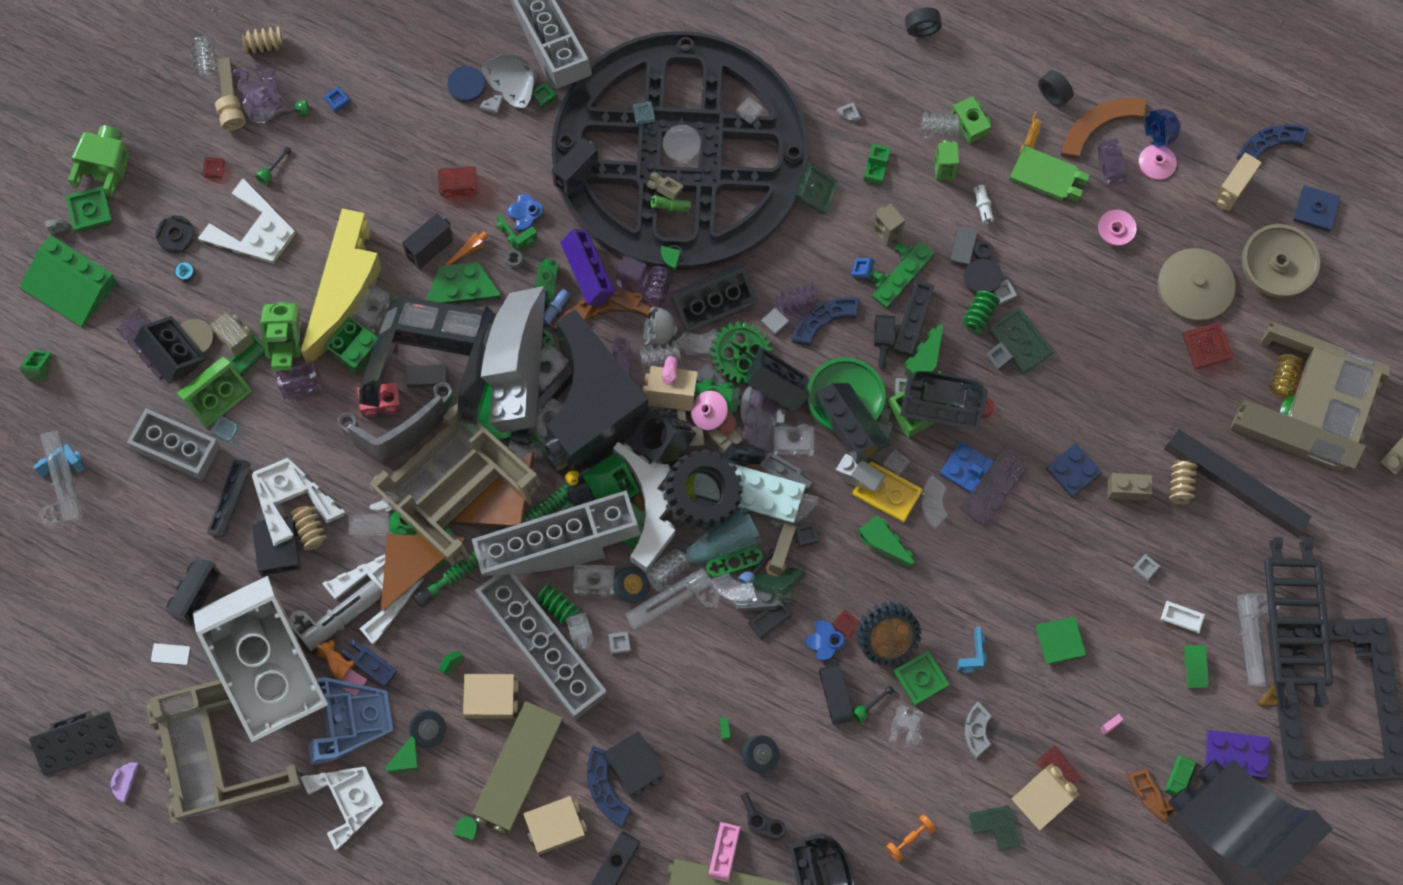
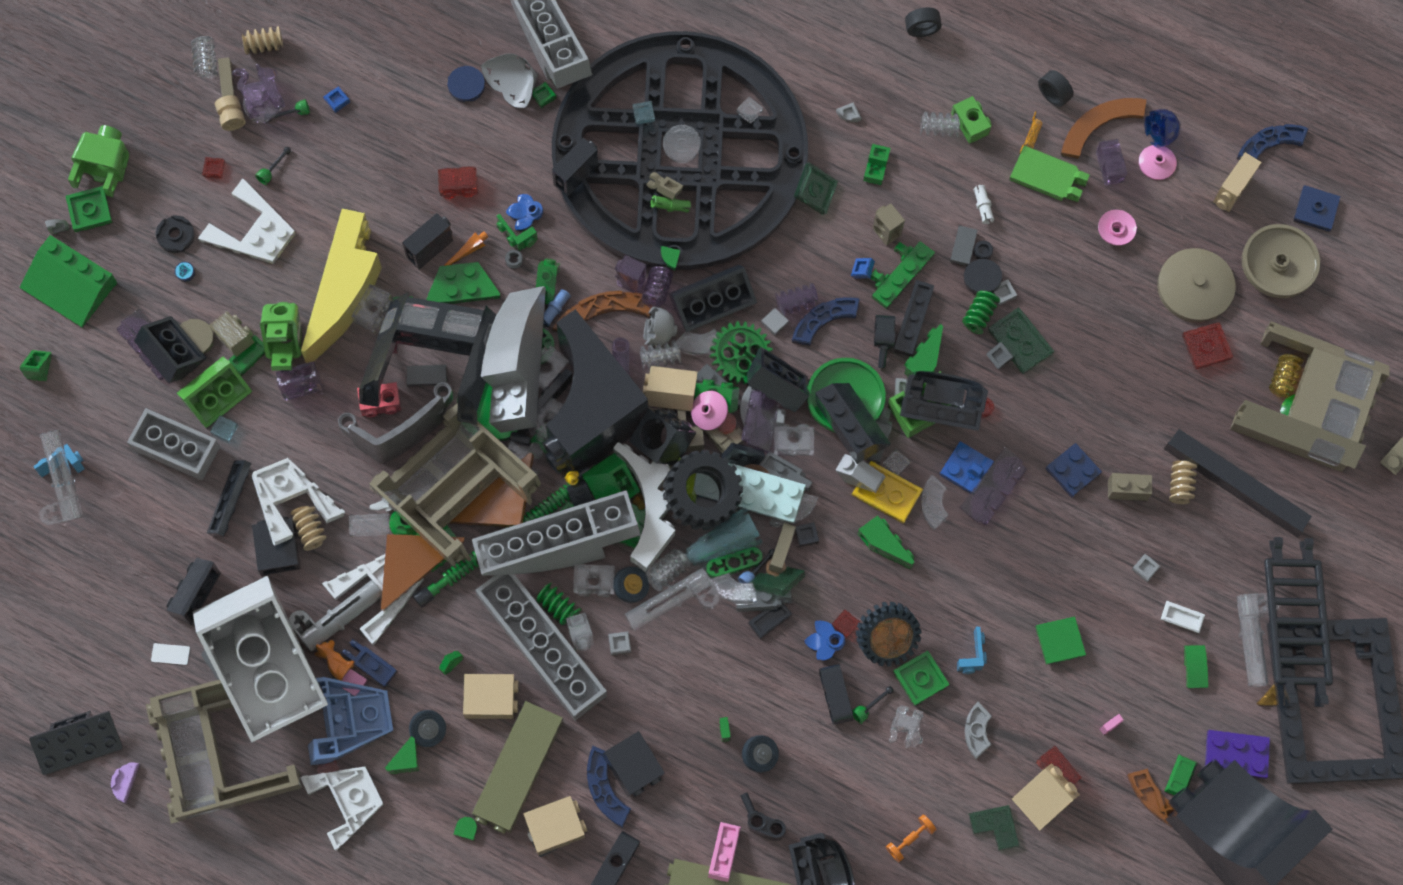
green slope [324,317,378,376] -> none
light grey tile [480,95,504,115] -> none
dark purple brick [560,229,615,306] -> none
bright pink piece [662,356,678,385] -> none
bright green brick [934,141,959,180] -> none

